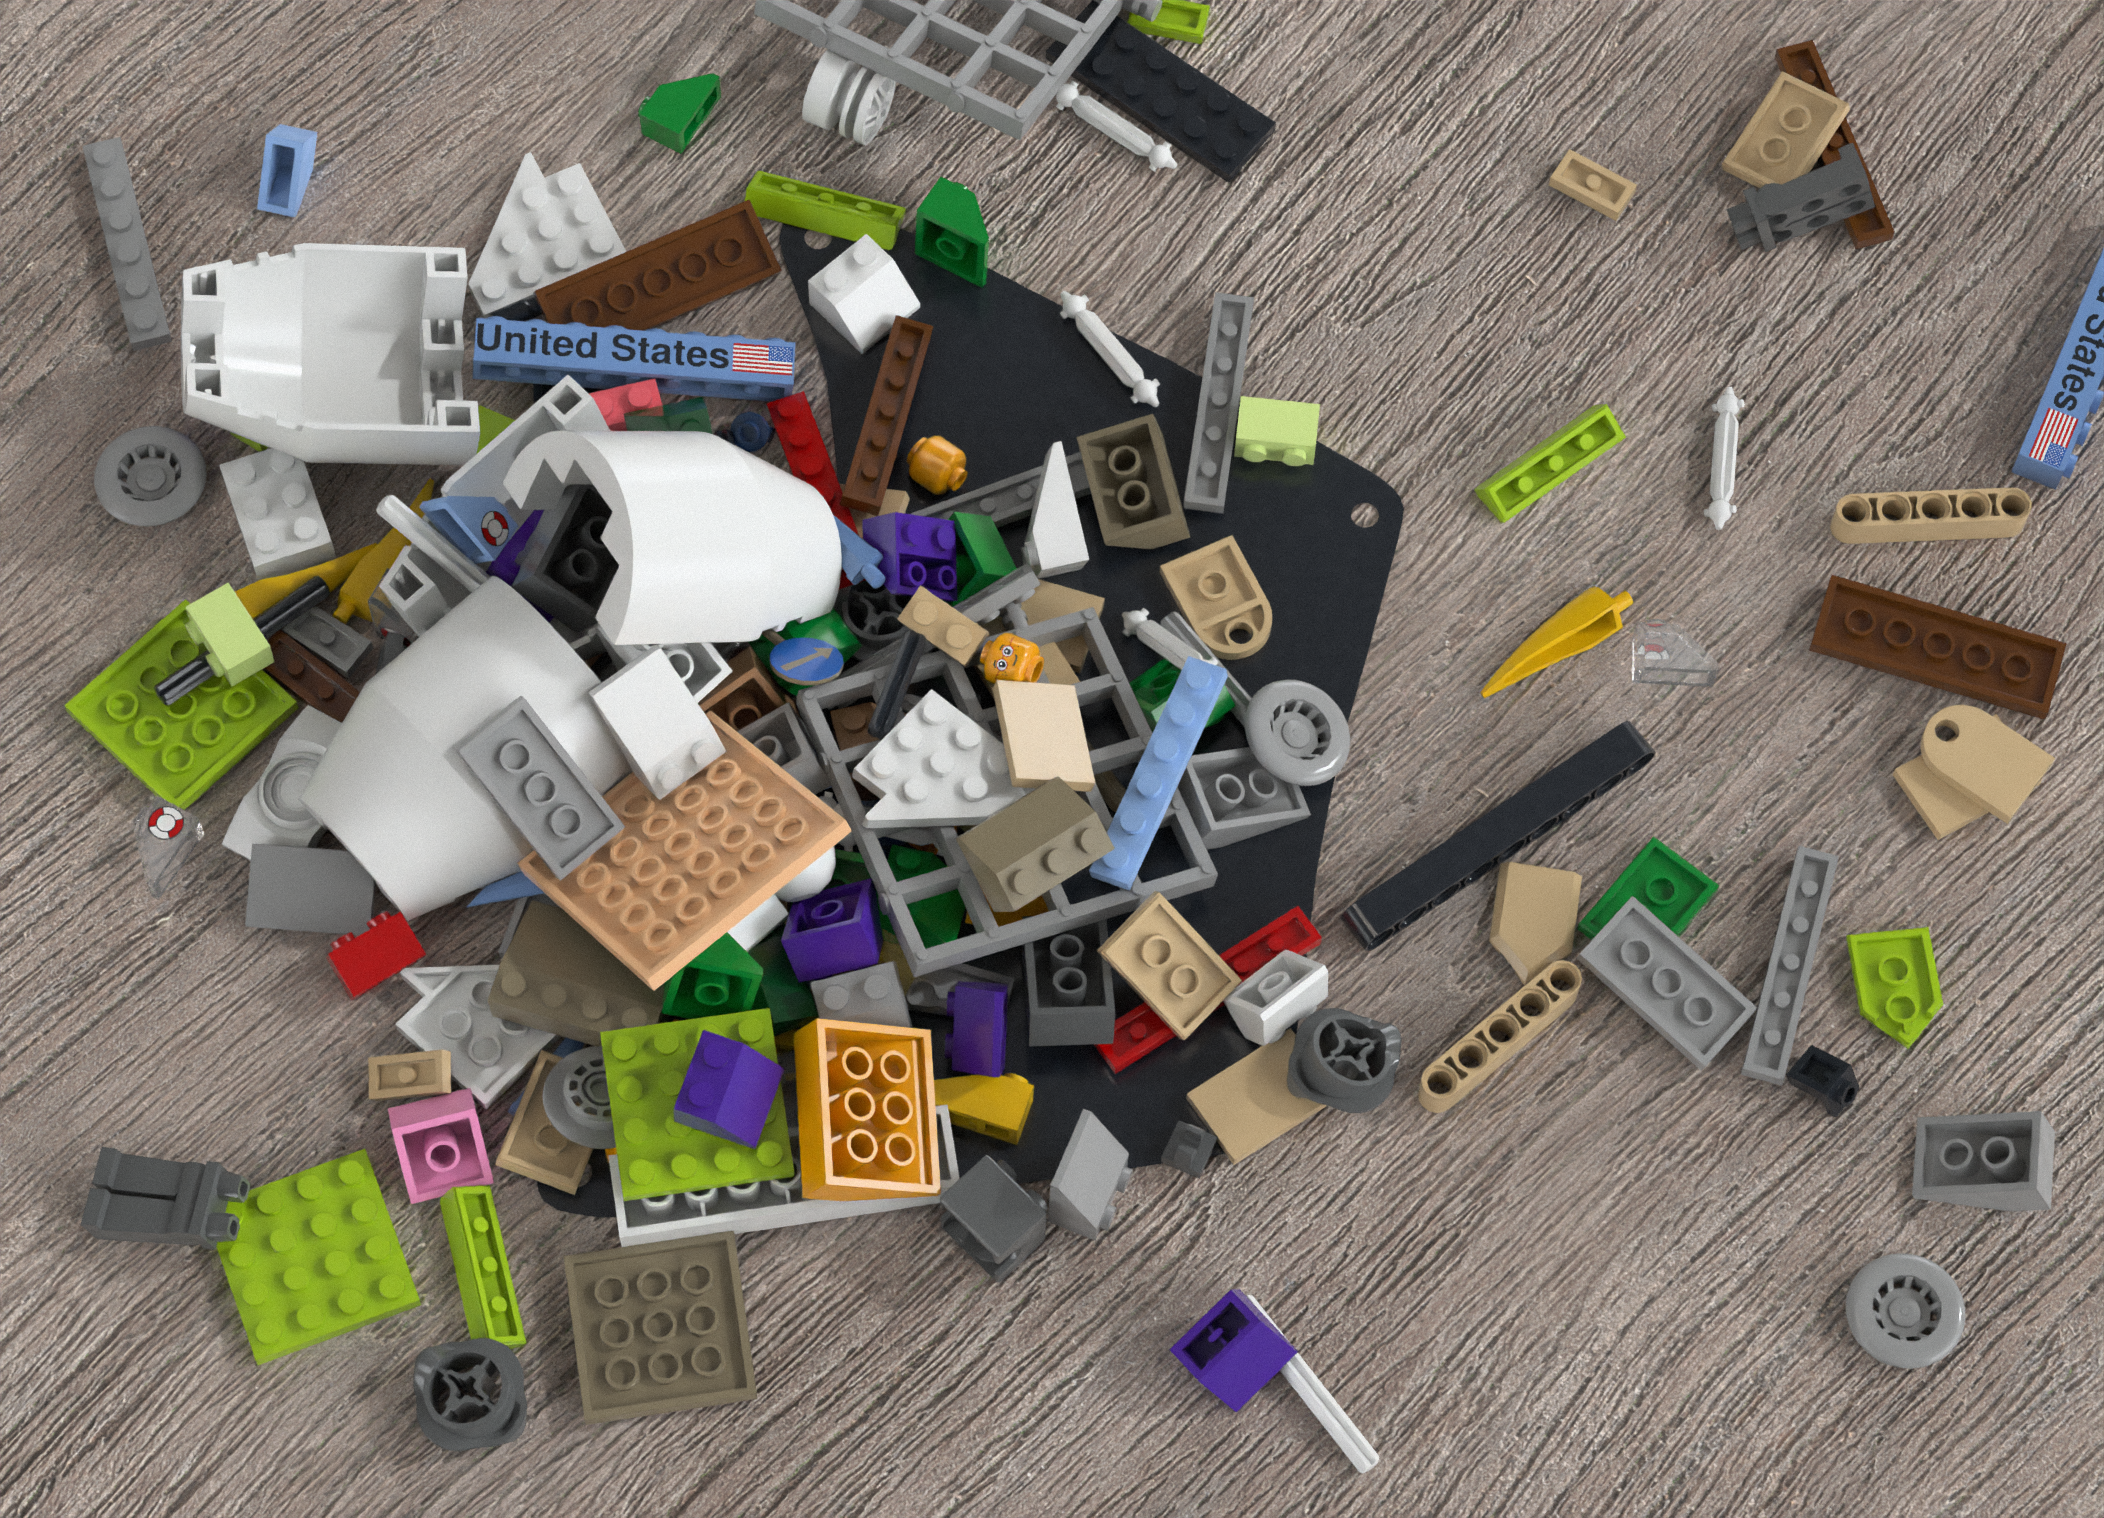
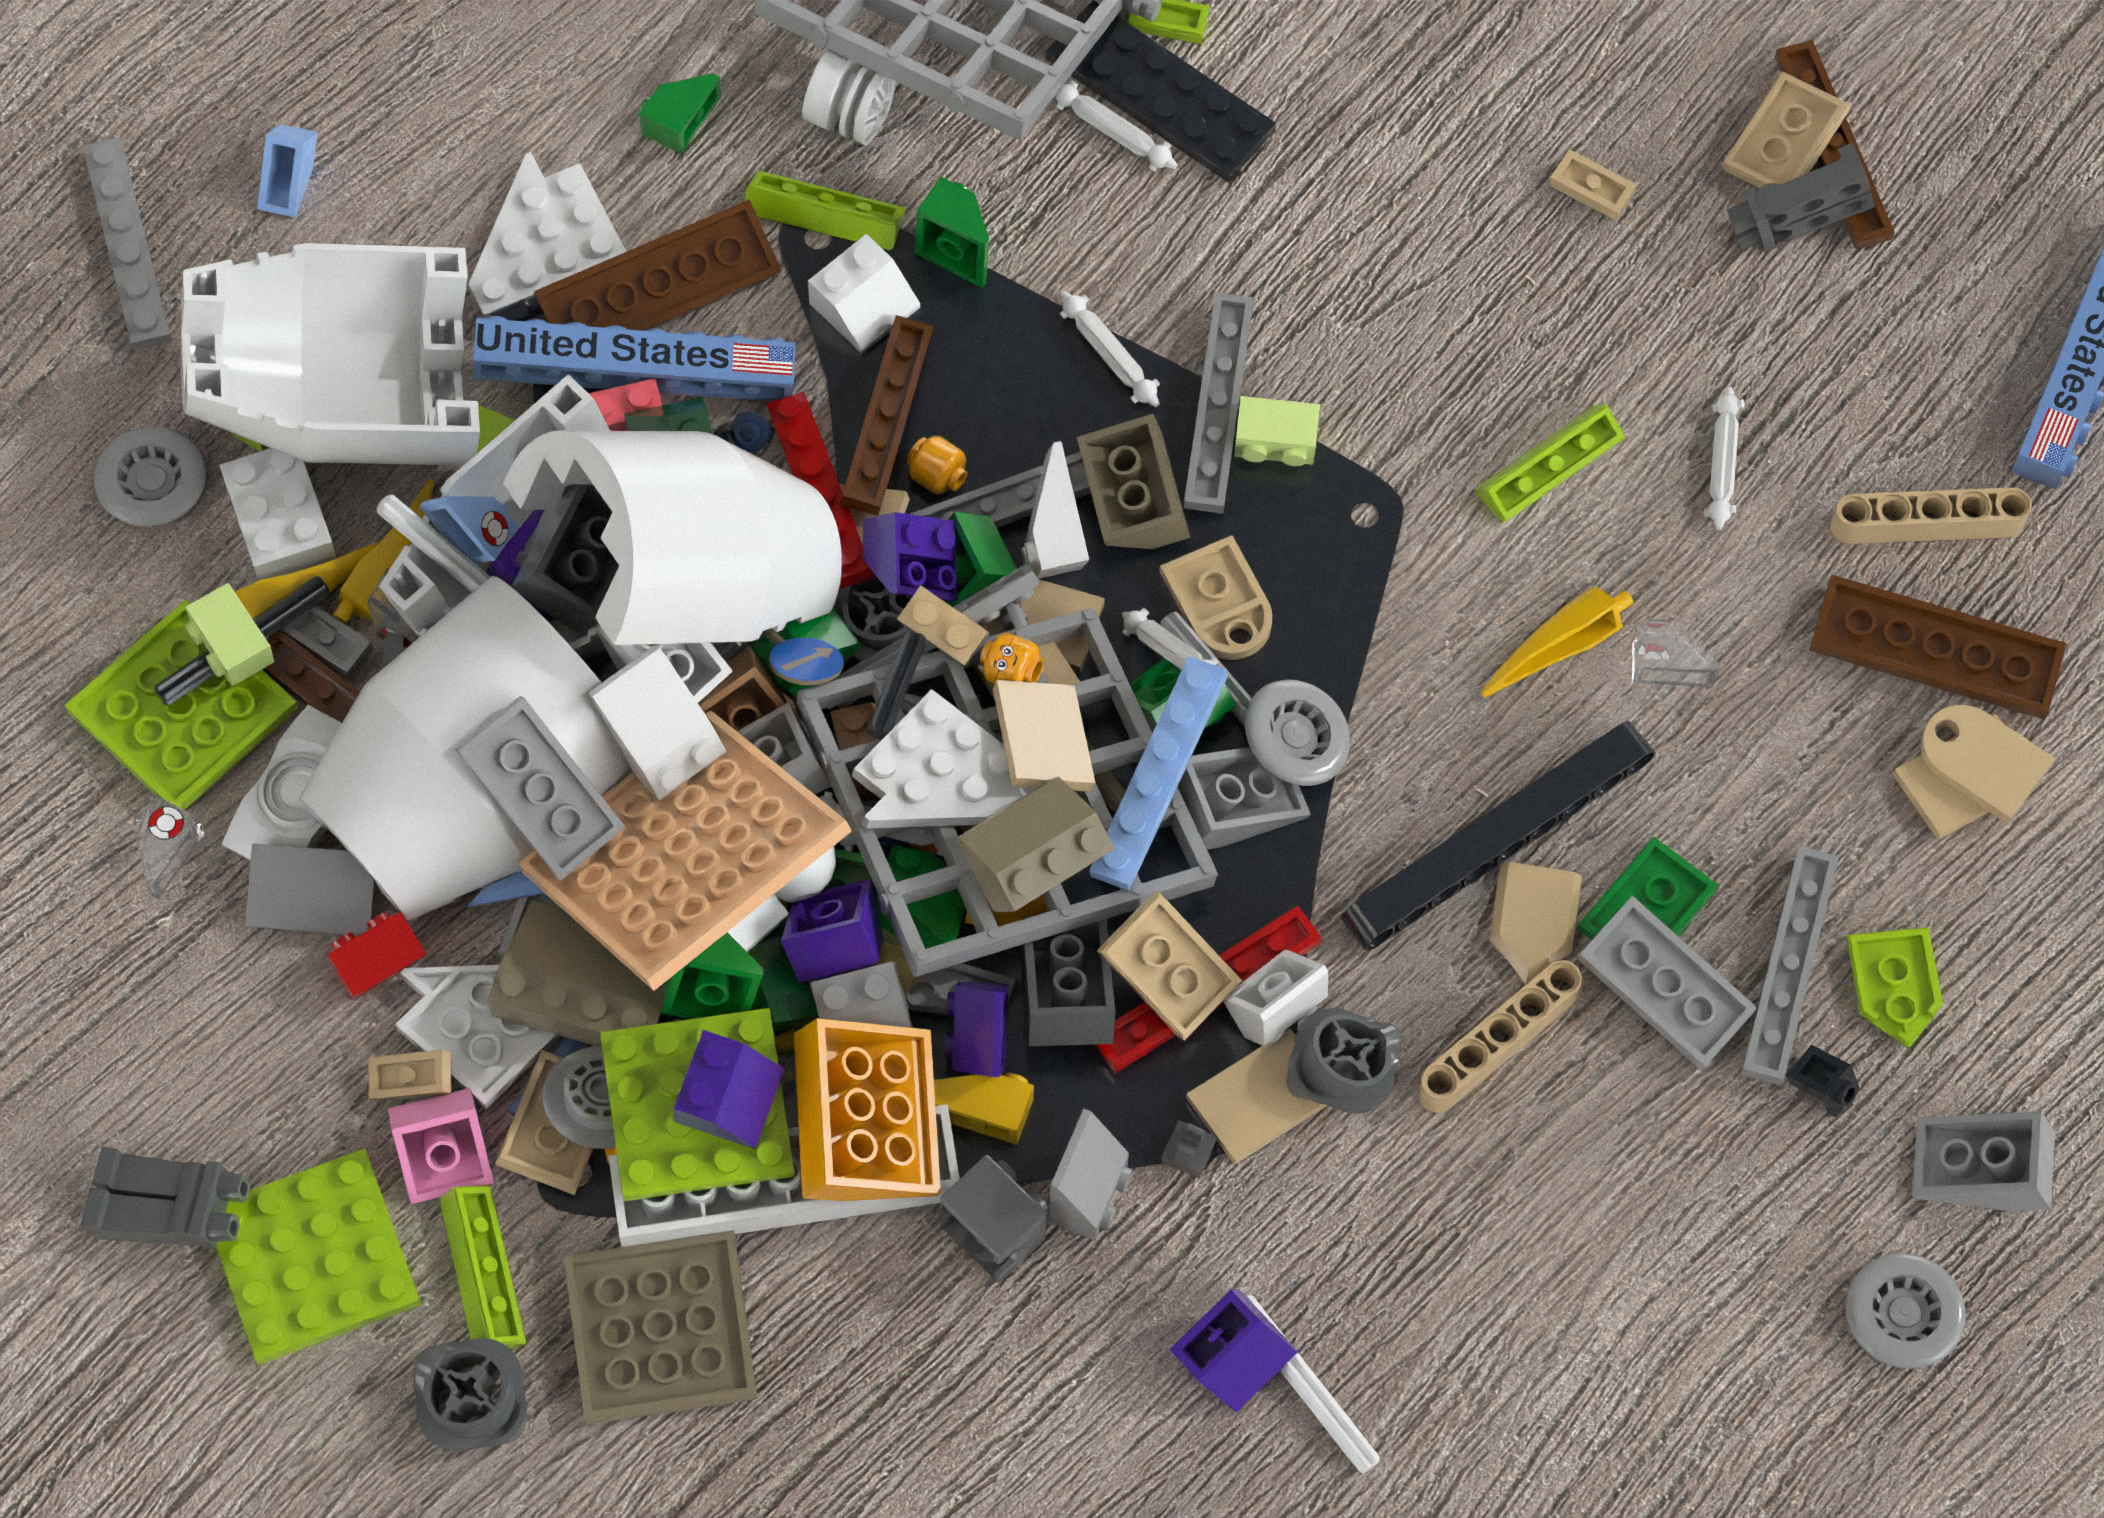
medium blue bar [833,515,885,588] -> none

